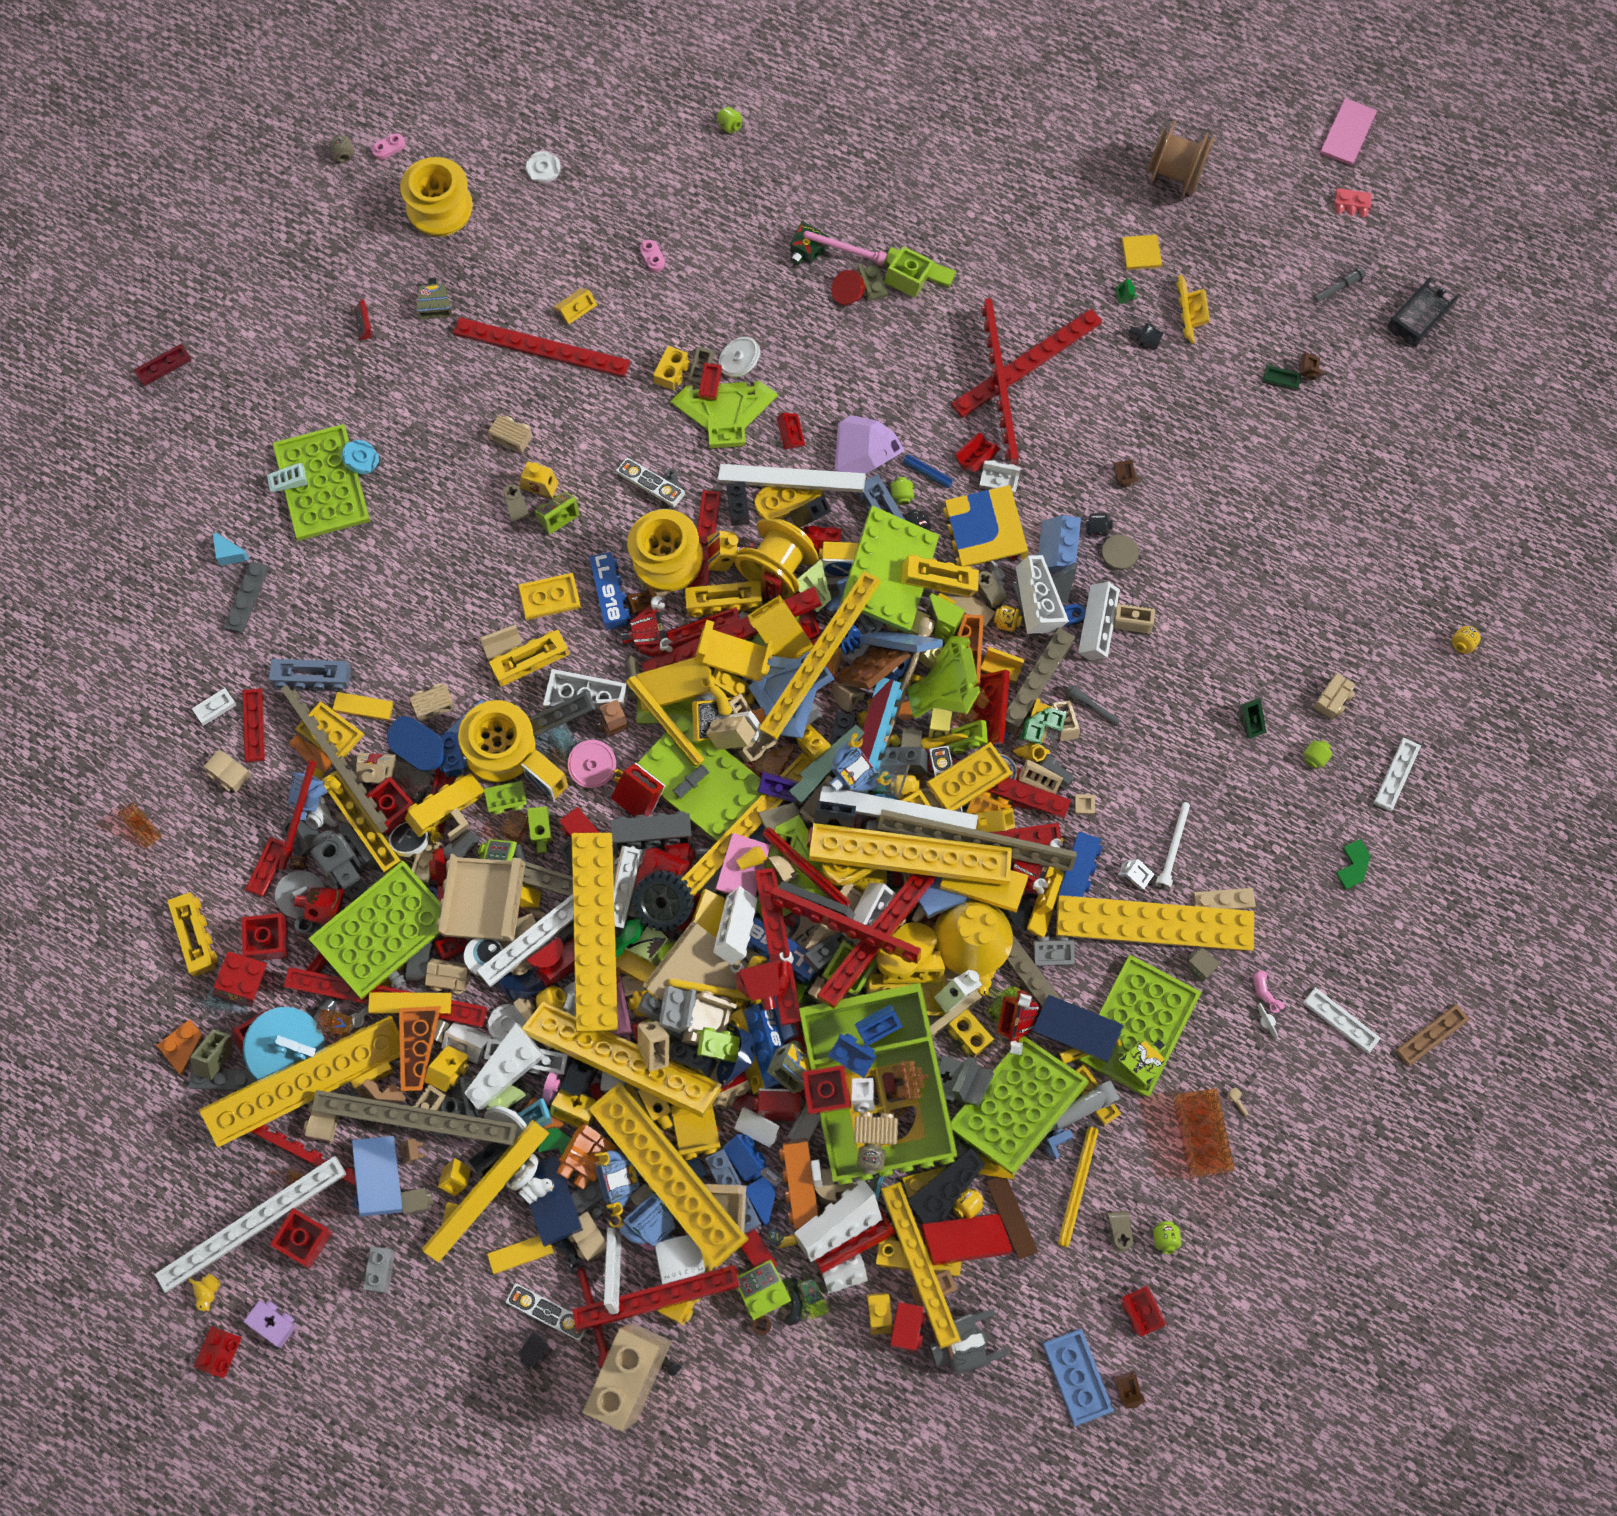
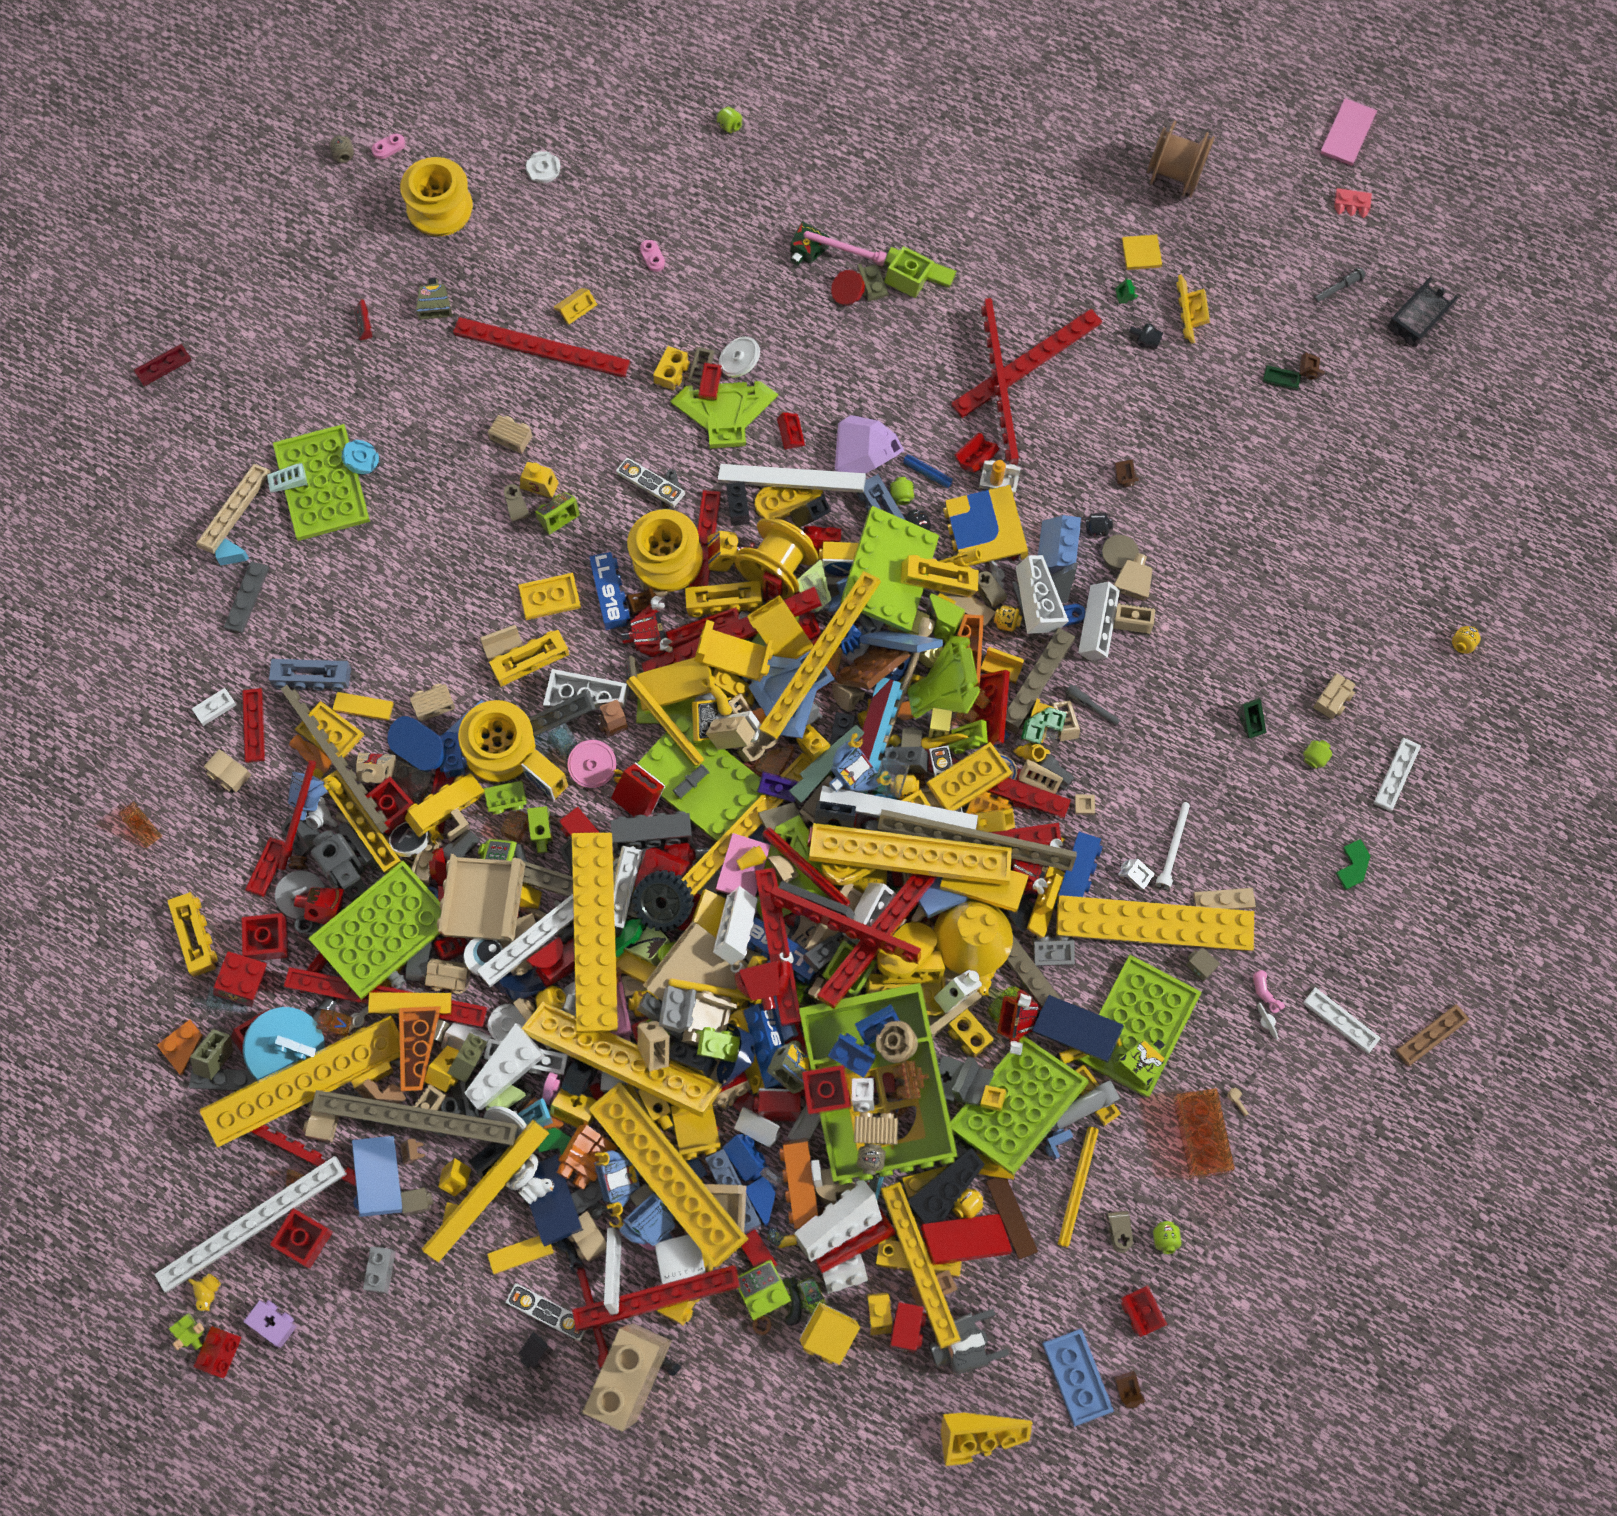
none -> lime piece [169,1313,204,1350]
none -> tan tile [196,464,271,554]
none -> olive brick [447,1033,487,1083]
none -> yellow piece [799,1302,860,1365]
none -> clear tile [800,571,830,614]
none -> tan cone [876,1021,918,1063]
none -> yellow pin [938,548,982,567]
none -> yellow wedge [941,1412,1032,1466]
none -> yellow plate [980,1085,1006,1111]
none -> light orange cylinder [990,460,1006,486]
none -> tan torso [1113,553,1152,601]

